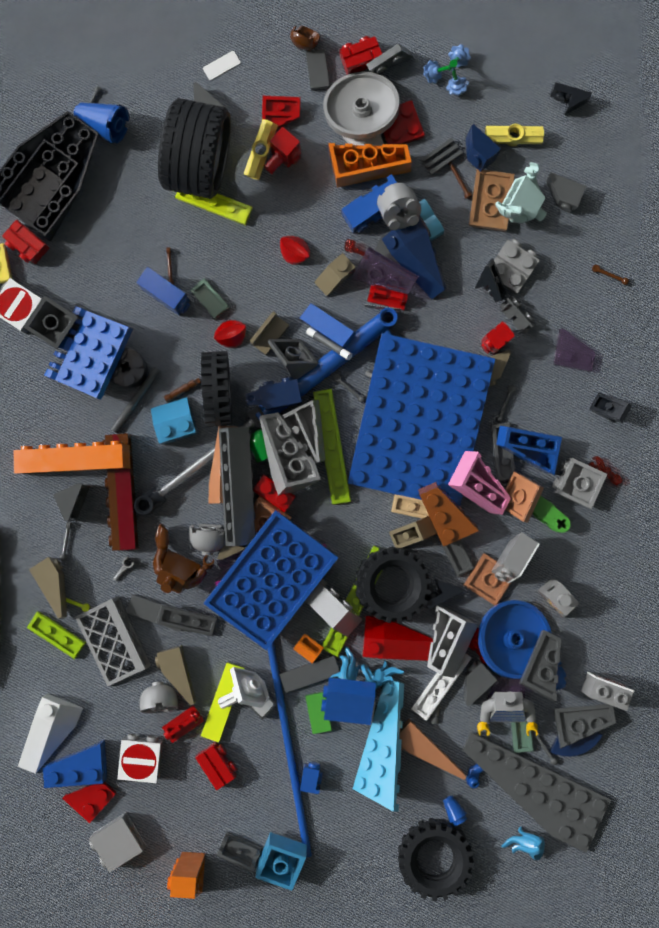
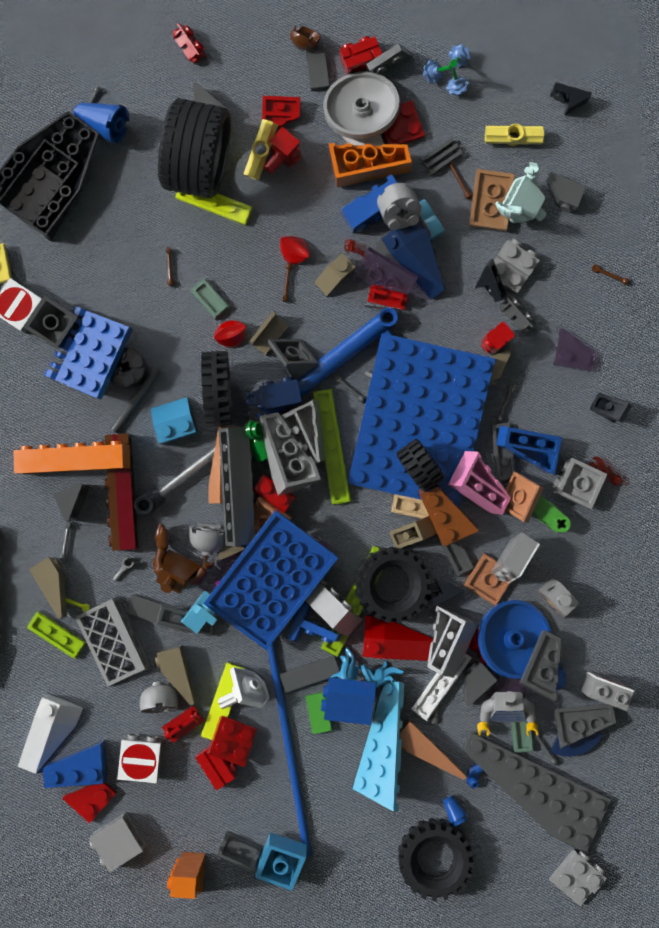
red brick [2,220,50,264] -> none
blue brick [136,267,190,316] -> none
reddish brown wheel [164,378,201,403] -> none
white sticker [203,51,240,80] -> none
white slope [249,697,277,720] -> none
orange piece [293,633,324,664] -> none
tile [300,303,355,349] -> none
blue brick [300,762,323,794] -> none
dark grey bar [306,327,352,360] -> none
dark blue slope [466,124,501,172] -> none
dark azure piece [501,826,545,861] -> none
none -> red hinge [173,23,207,64]
none -> medium azure bracket [181,590,217,633]
none -> red plate [207,716,257,767]
none -> green plate [246,420,262,440]
none -> reddish brown hinge [283,263,293,302]
none -> blue bracket [287,602,342,644]
none -> black tyre [396,438,444,492]
none -> light grey plate [549,849,607,906]

